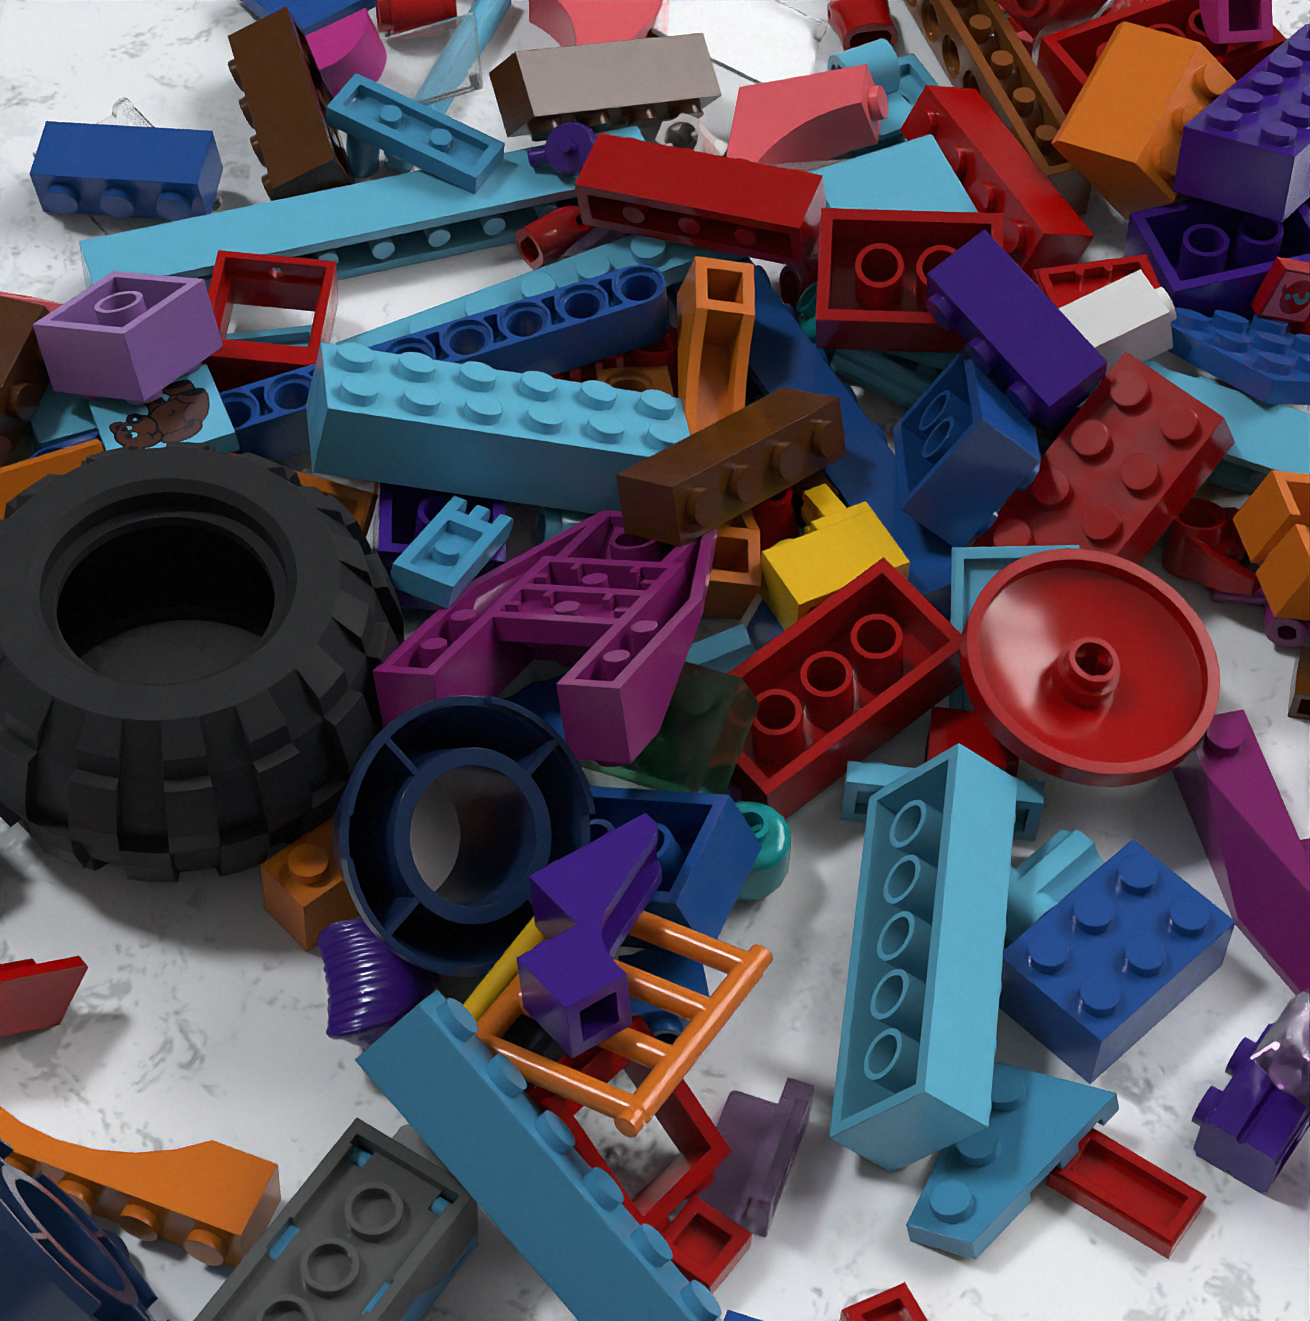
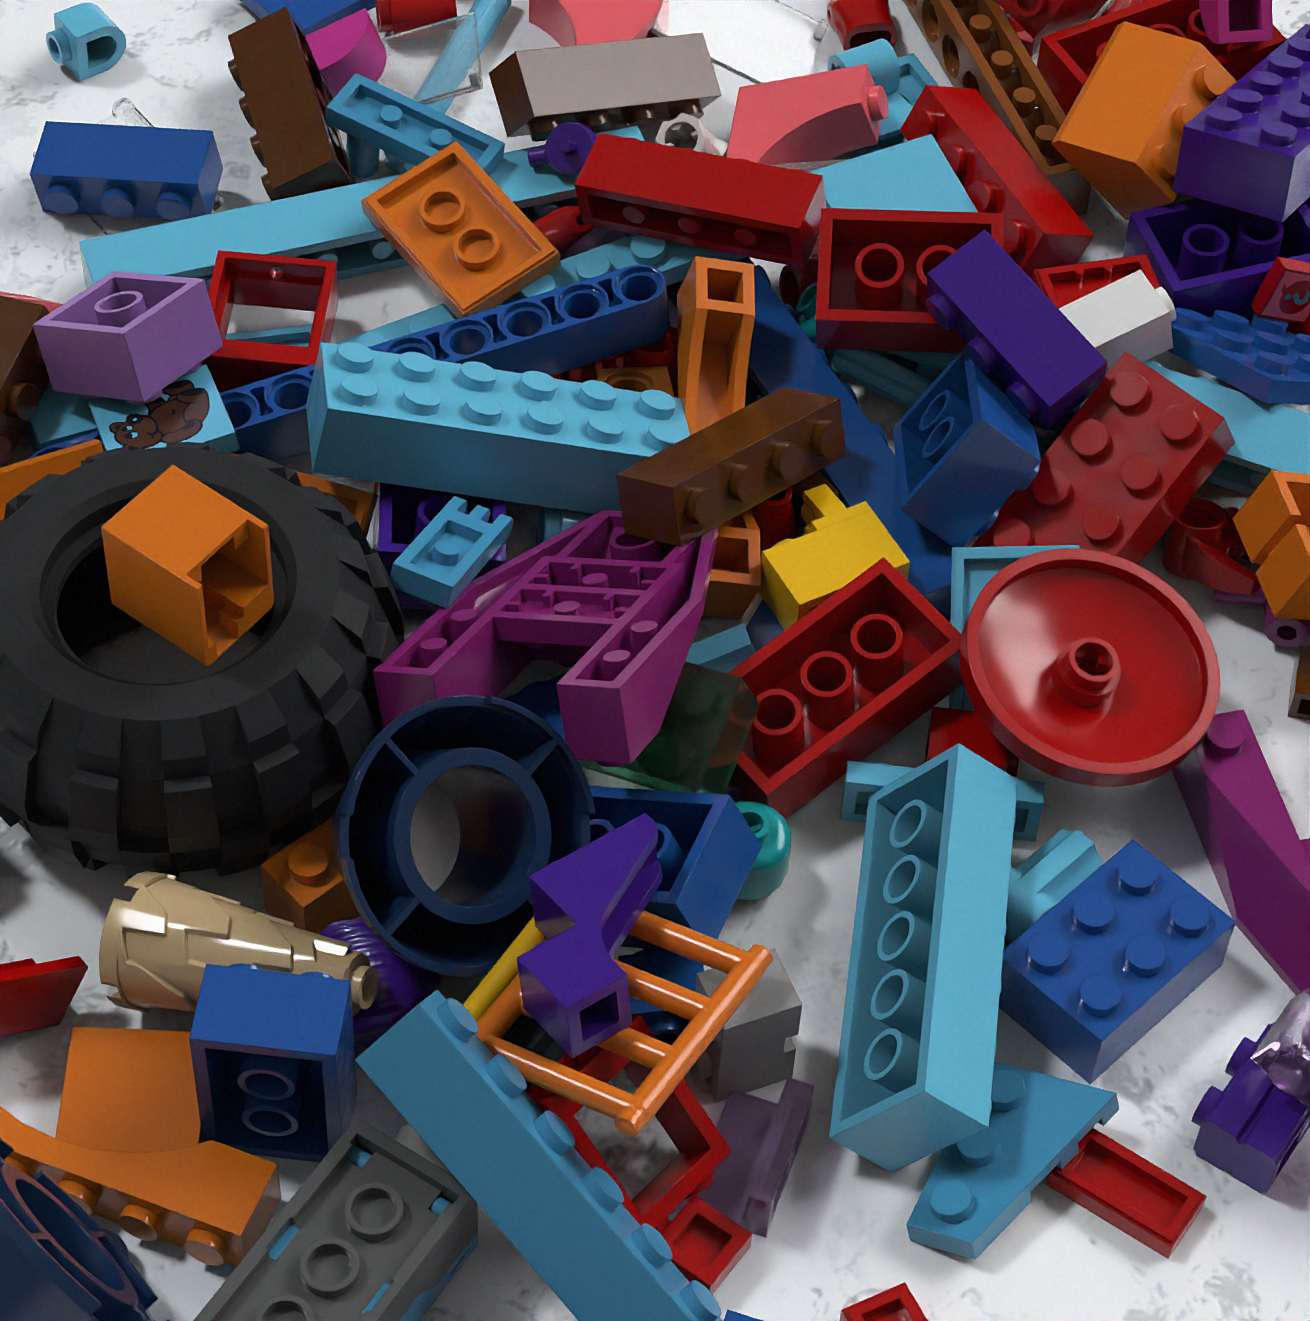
none -> medium azure plate [46,3,126,81]
none -> orange tile [55,1026,202,1153]
none -> tan cone [99,871,379,1016]
none -> orange piece [101,464,274,666]
none -> blue brick [189,963,357,1163]
none -> orange tile [361,141,561,319]
none -> light grey brick [689,948,802,1103]

